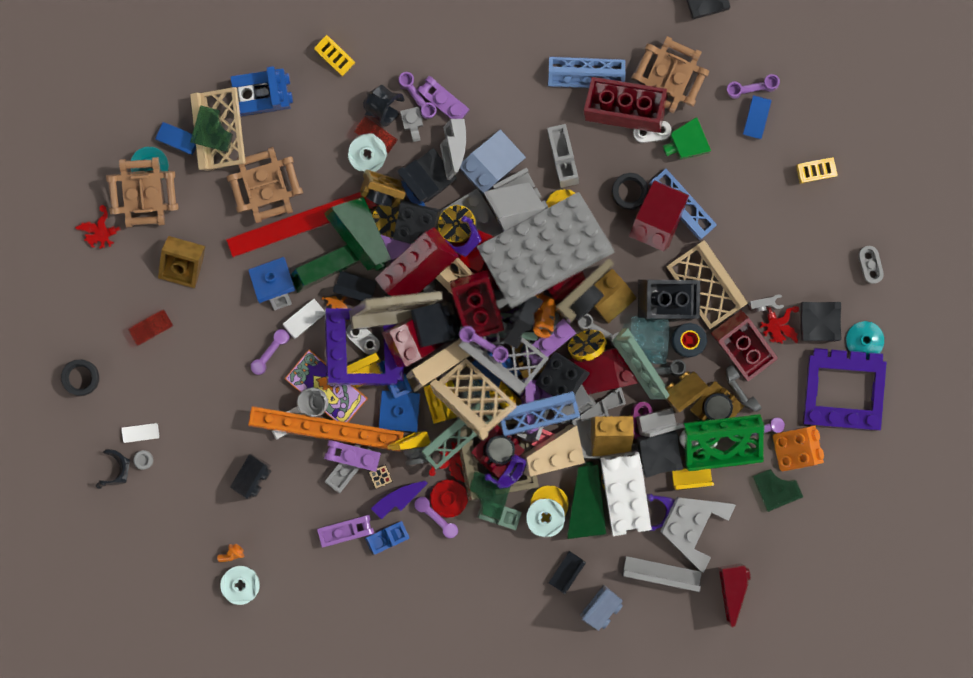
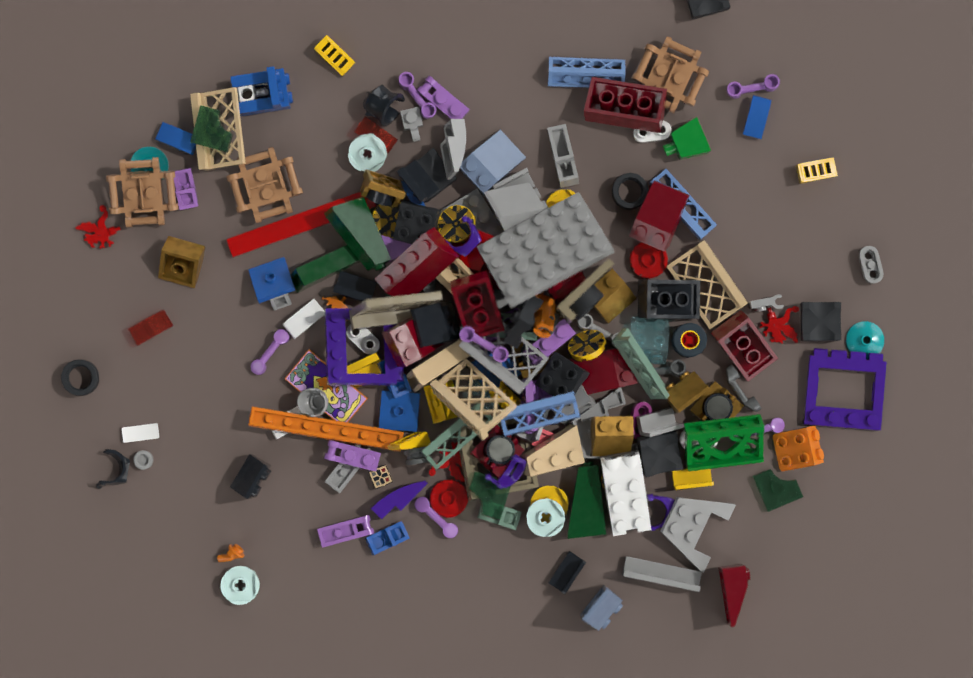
none -> medium lavender slope [174,167,199,210]
none -> red tile [630,242,668,279]

